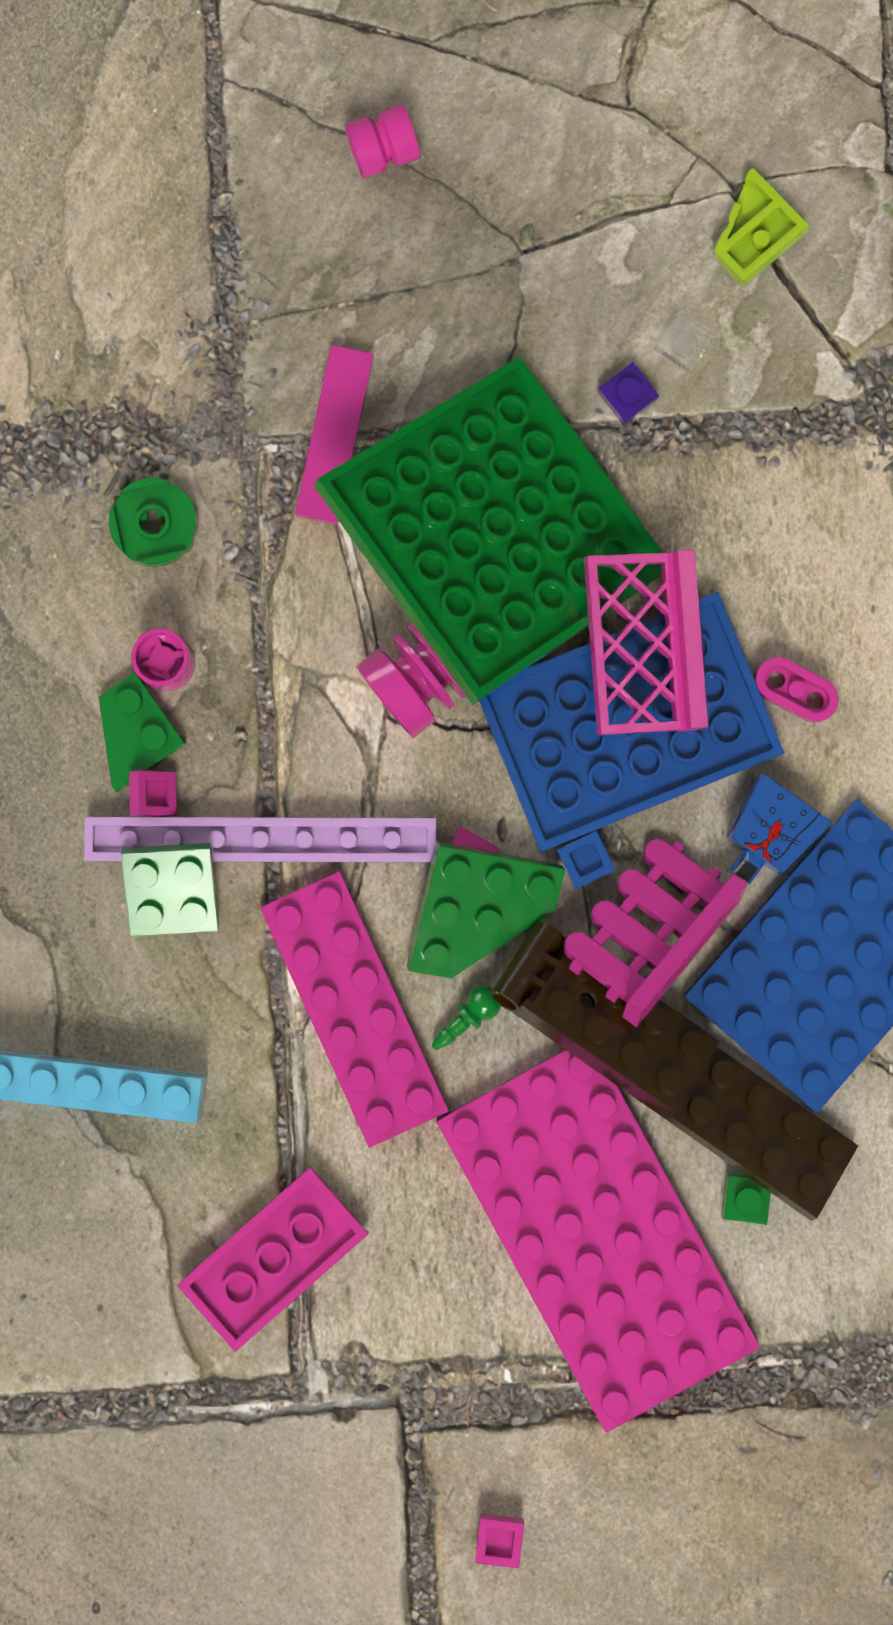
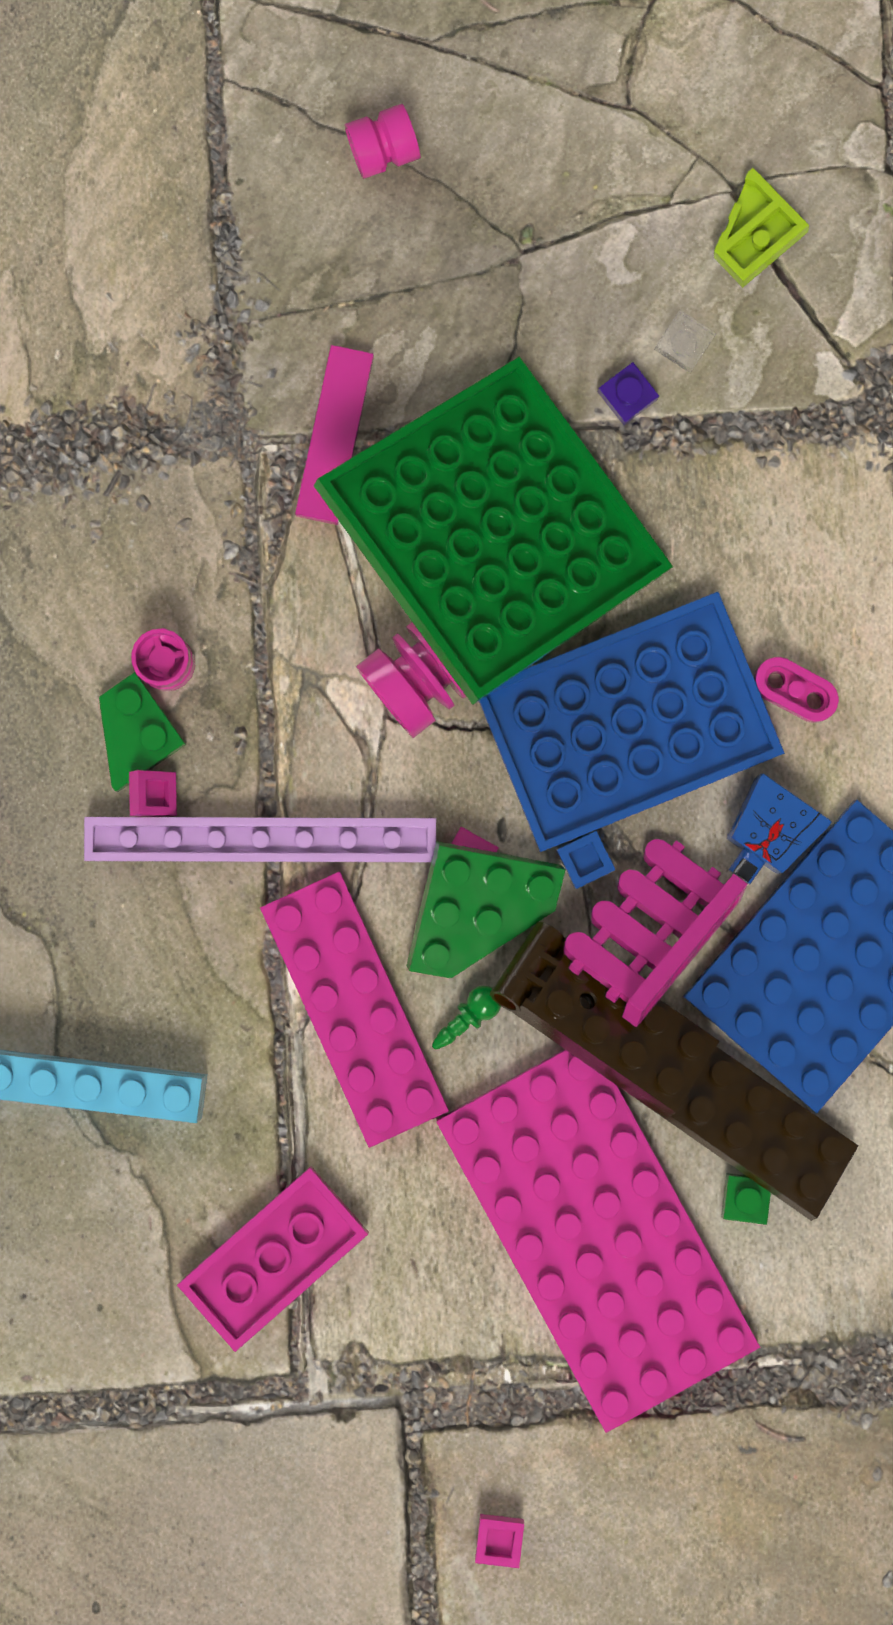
green plate [109,478,198,567] -> none
plate [121,843,220,936] -> none
dark pink fence [584,549,708,735] -> none

